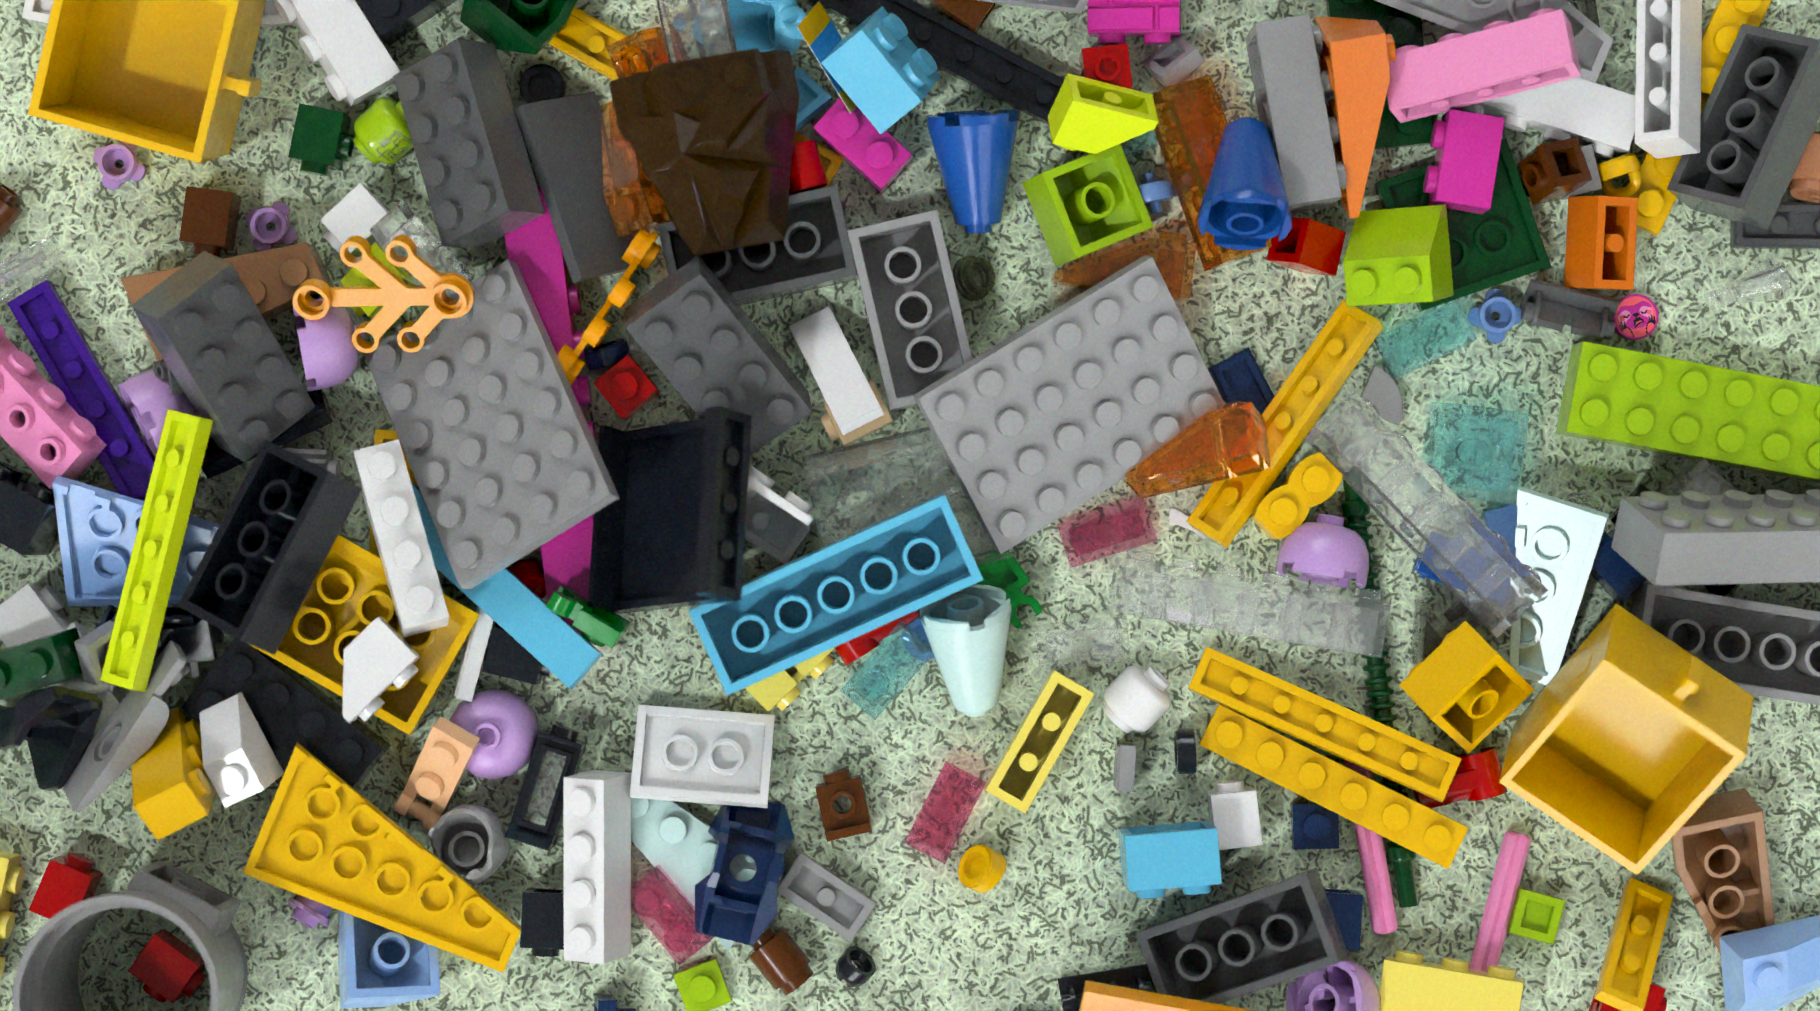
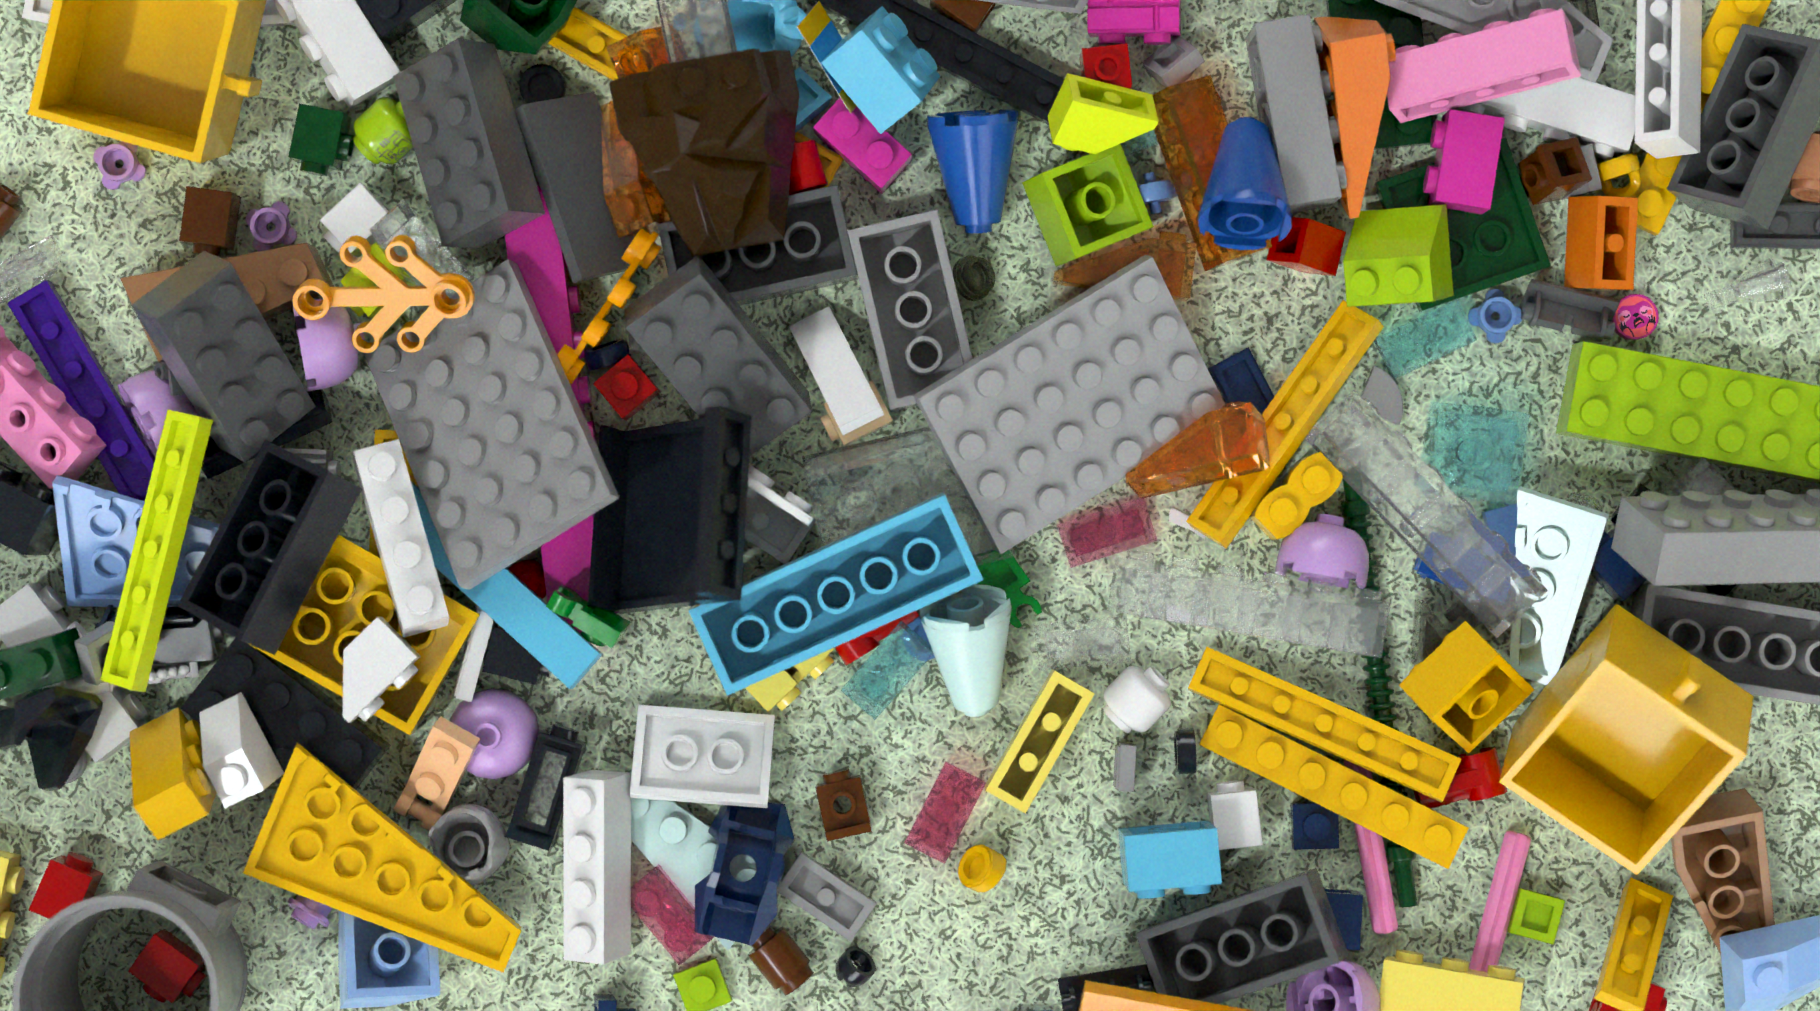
light grey piece [63,640,187,813] -> none
black brick [520,888,564,957] -> none

